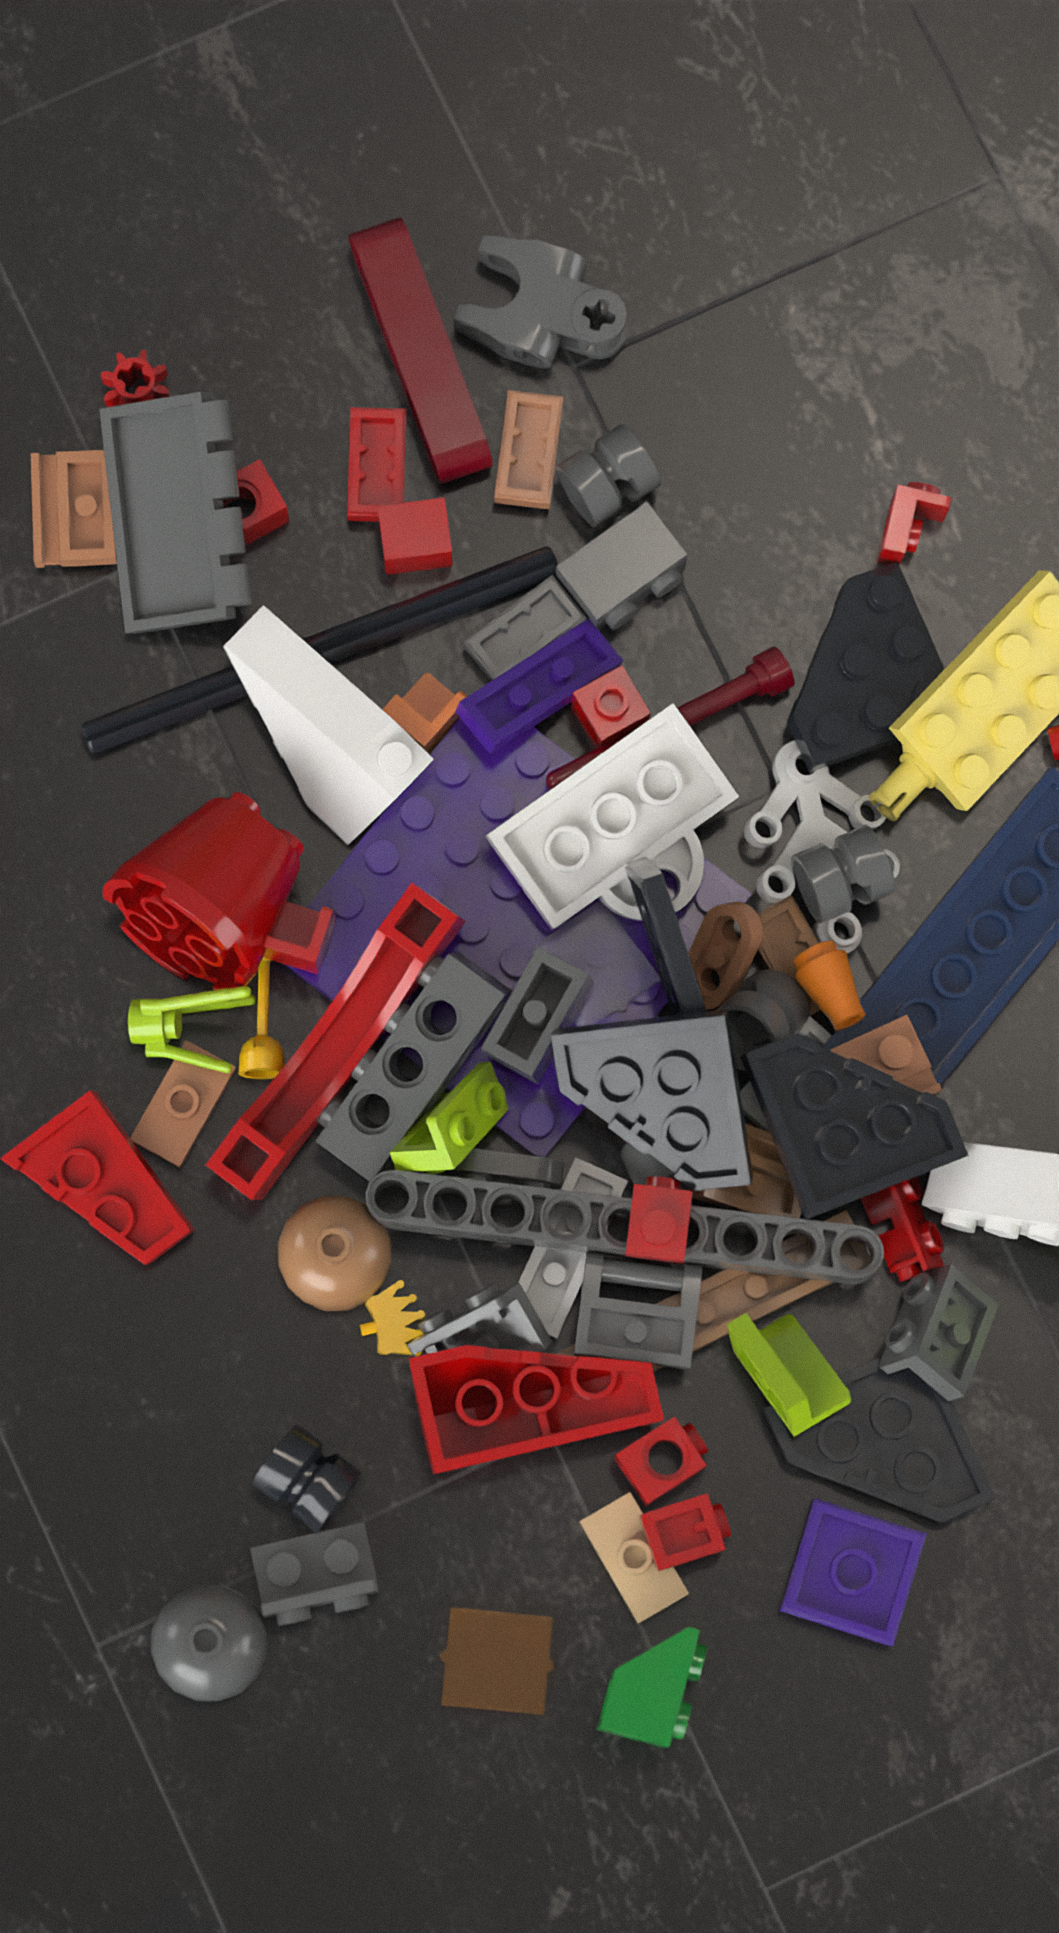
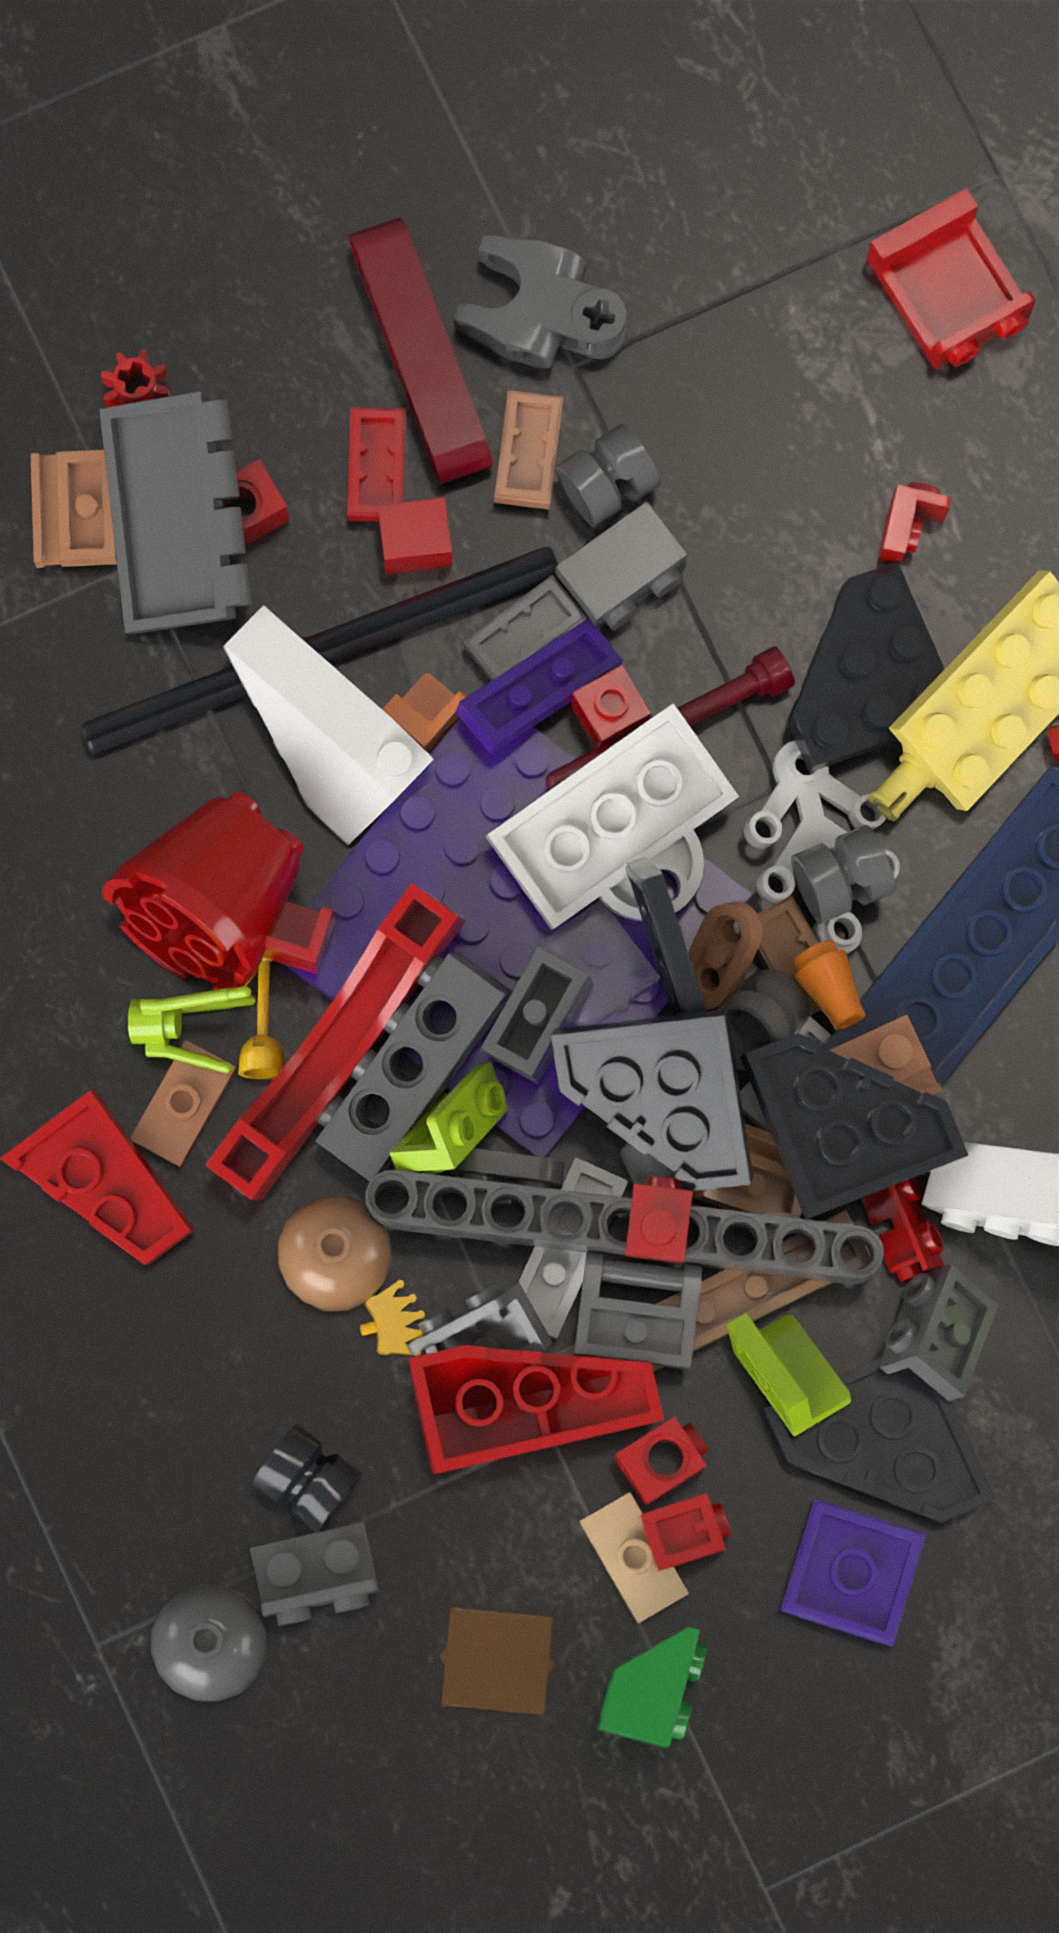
none -> panel [867,188,1036,370]

